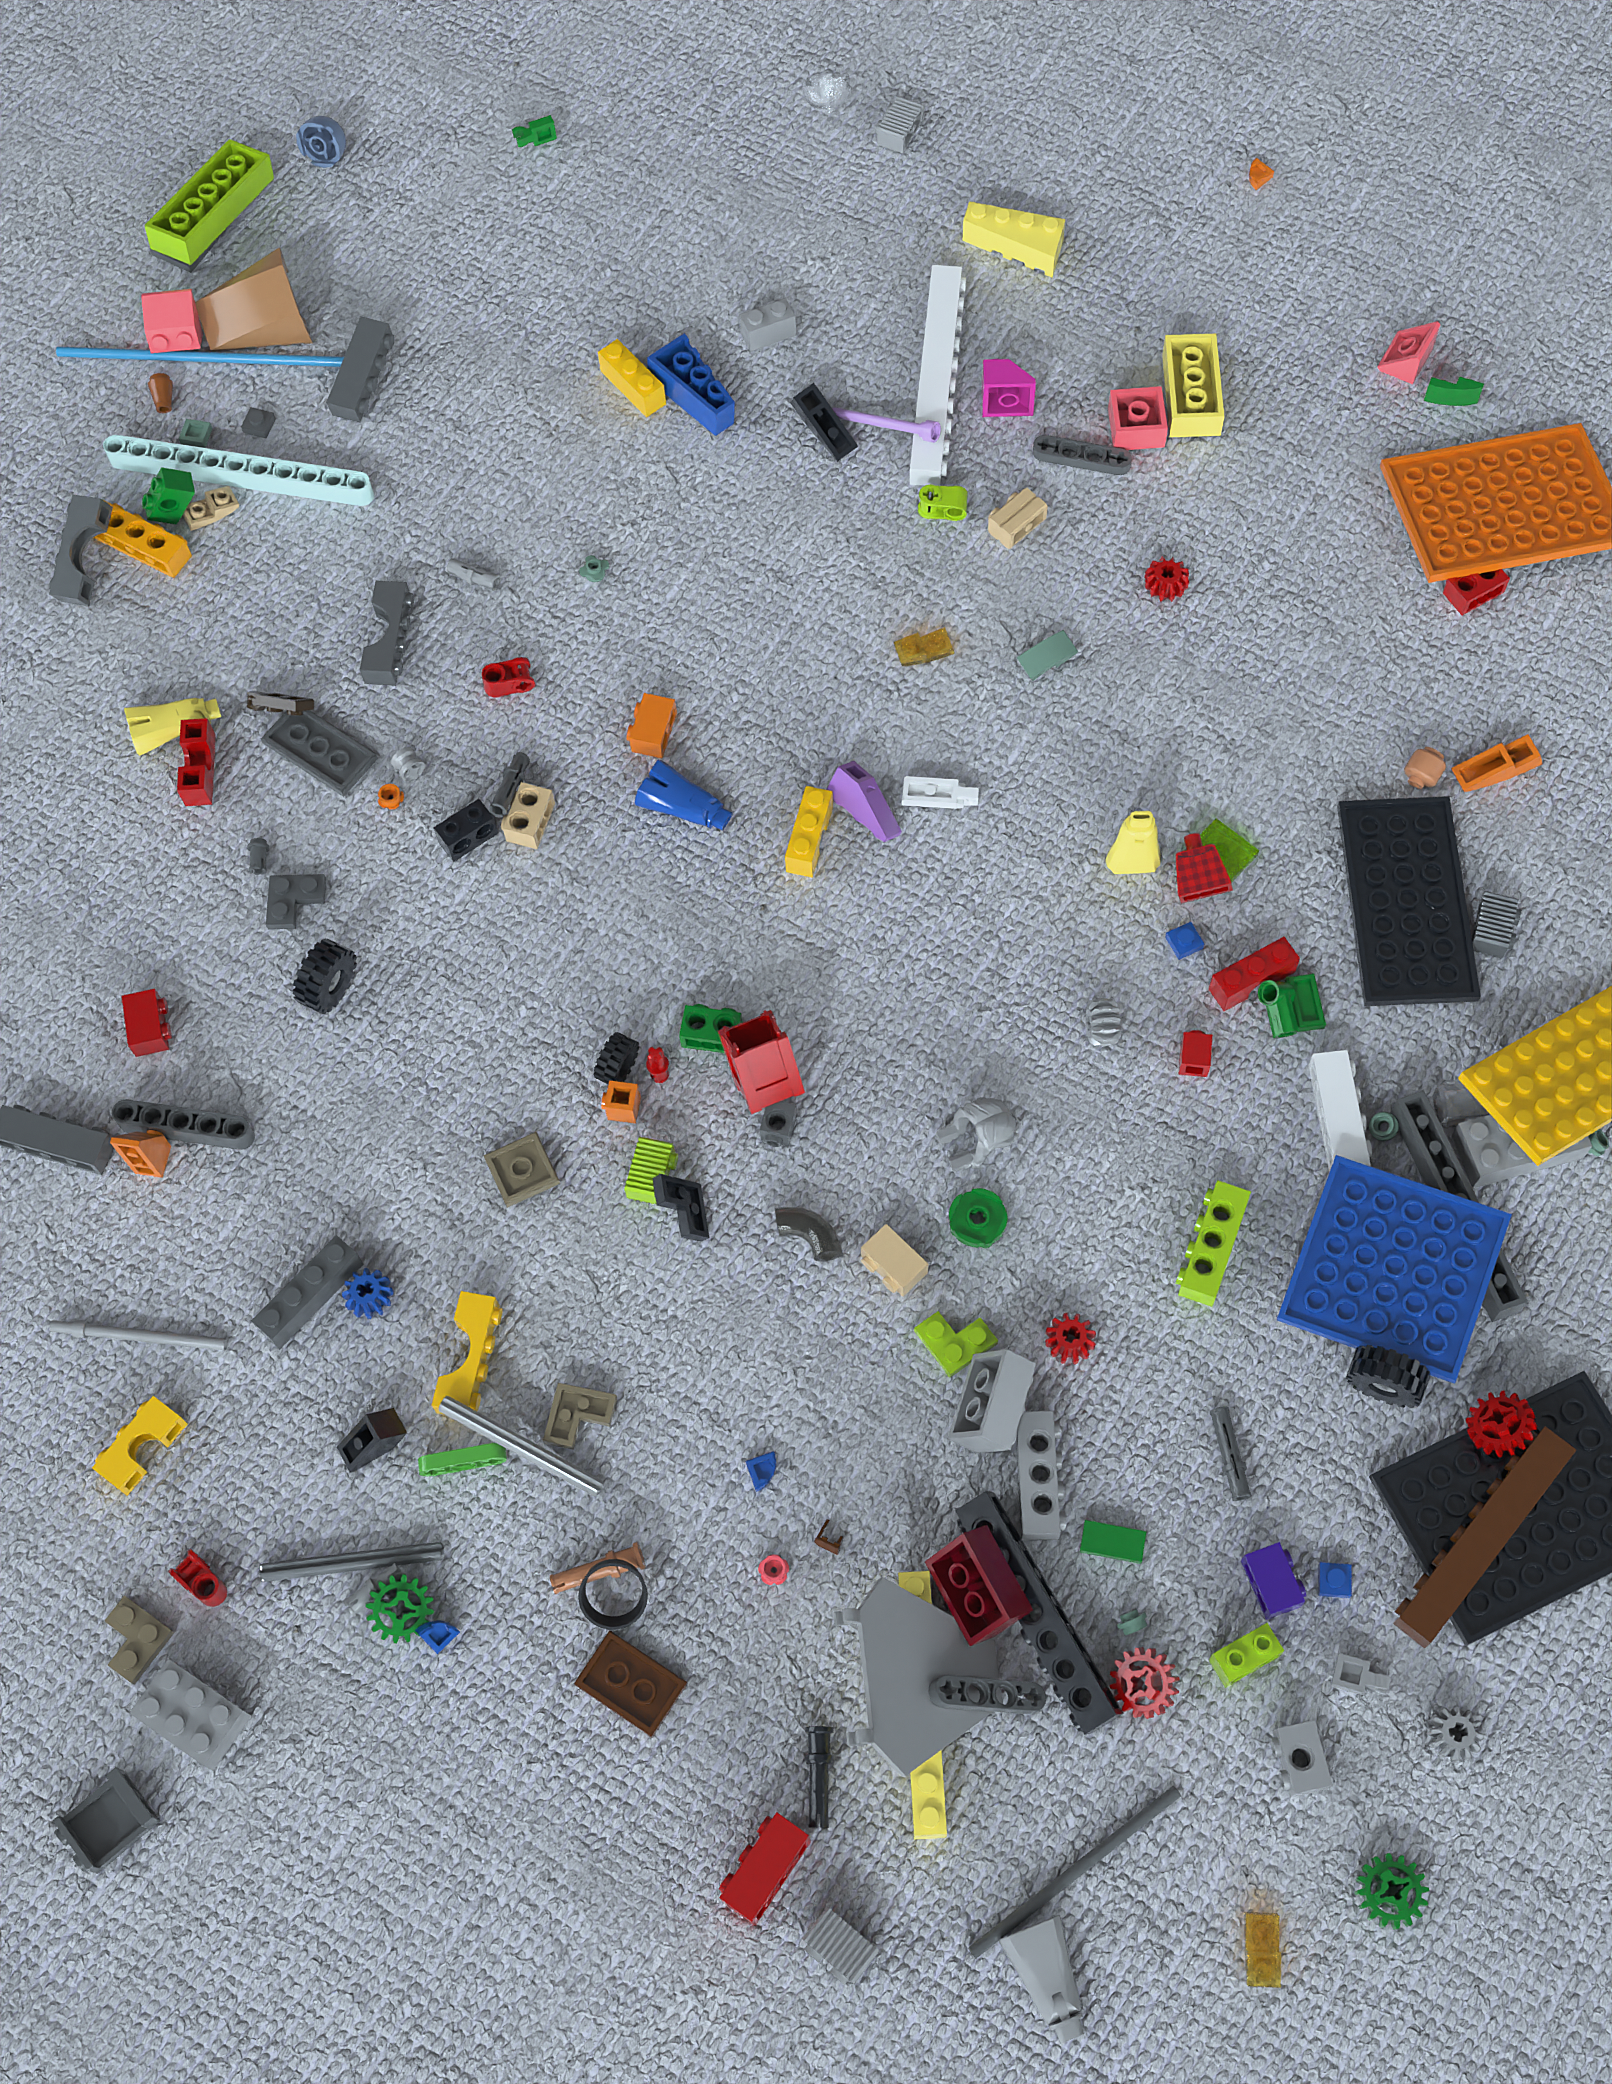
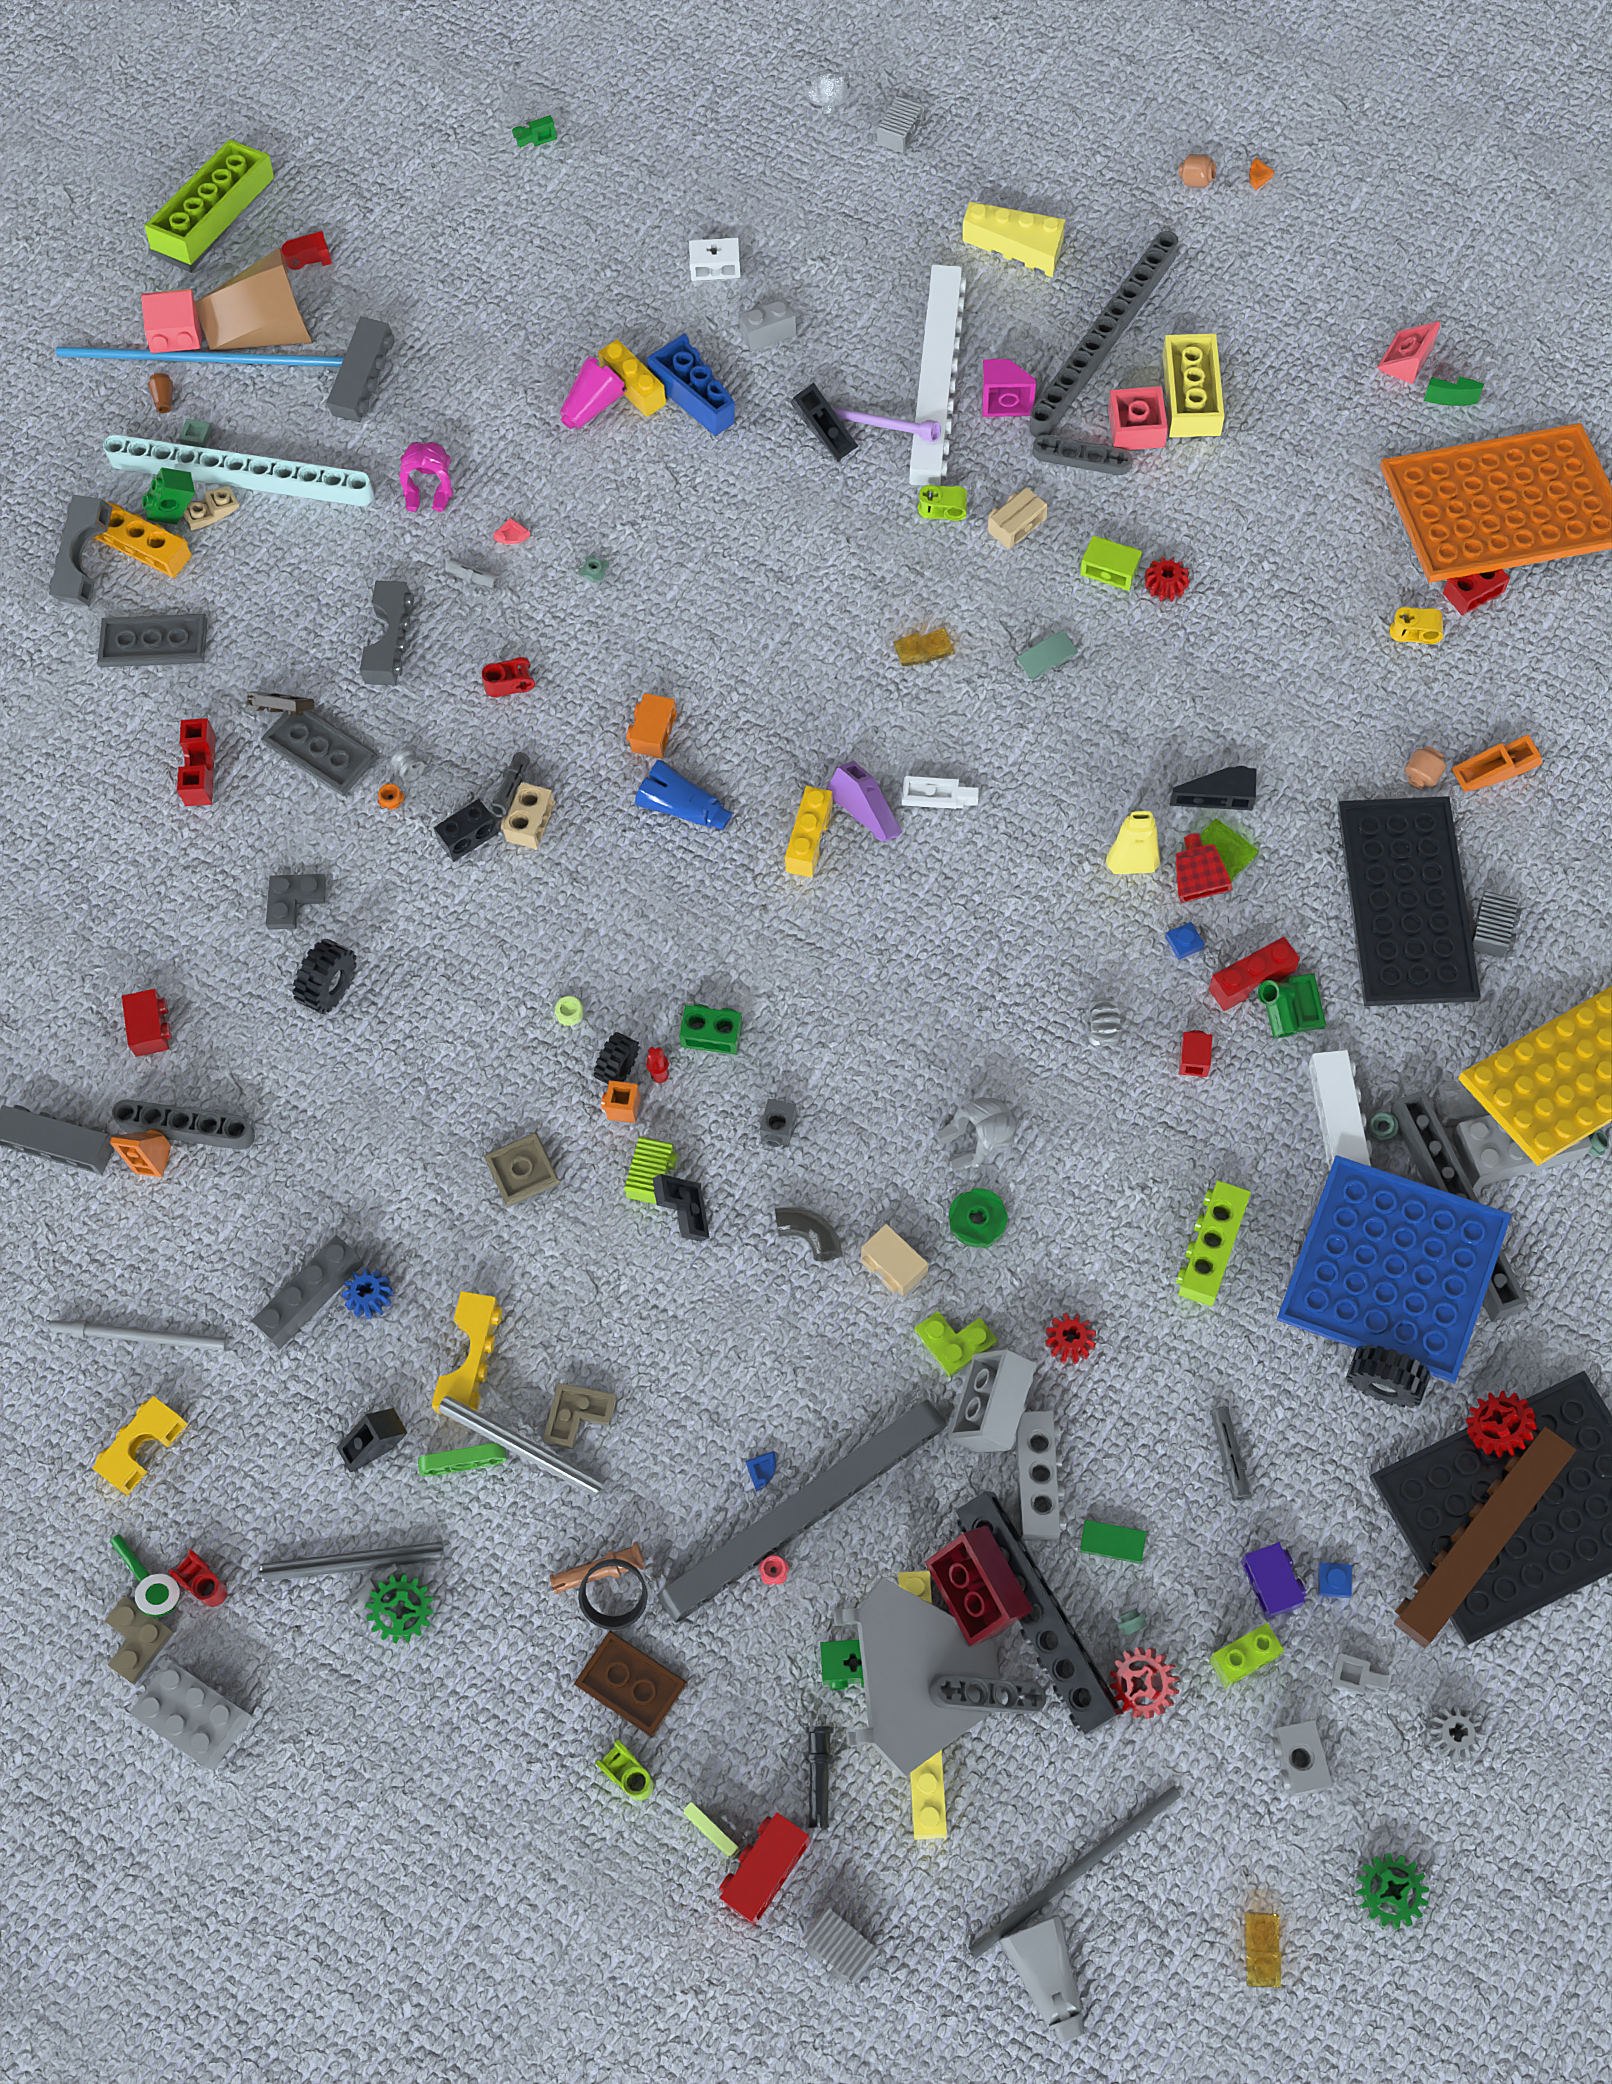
dark grey panel [53,1767,161,1874] -> none
light yellow piece [124,698,222,756] -> none
dark grey plate [241,407,276,439] -> none
dark grey pin [247,838,269,875] -> none
sand blue cylinder [296,116,346,168] -> none
blue tile [415,1620,460,1654] -> none
container [718,1010,805,1114] -> none
reddish brown piece [814,1519,843,1555] -> none
none -> dark grey tile [97,614,208,667]
none -> piece [110,1534,180,1617]
none -> red leg [281,231,332,270]
none -> dark pink hair [399,442,453,512]
none -> coral tile [493,518,530,544]
none -> yellowish green tile [555,996,584,1026]
none -> dark pink cone [559,356,627,429]
none -> lime piece [594,1739,654,1801]
none -> dark grey beam [657,1400,947,1623]
none -> yellowish green tile [683,1802,740,1859]
none -> white brick [689,238,741,281]
none -> green brick [820,1639,864,1690]
none -> dark grey beam [1029,231,1178,437]
none -> lime brick [1080,536,1142,591]
none -> black slope [1170,766,1257,811]
none -> nougat head [1179,154,1217,188]
none -> yellow piece [1389,607,1443,644]

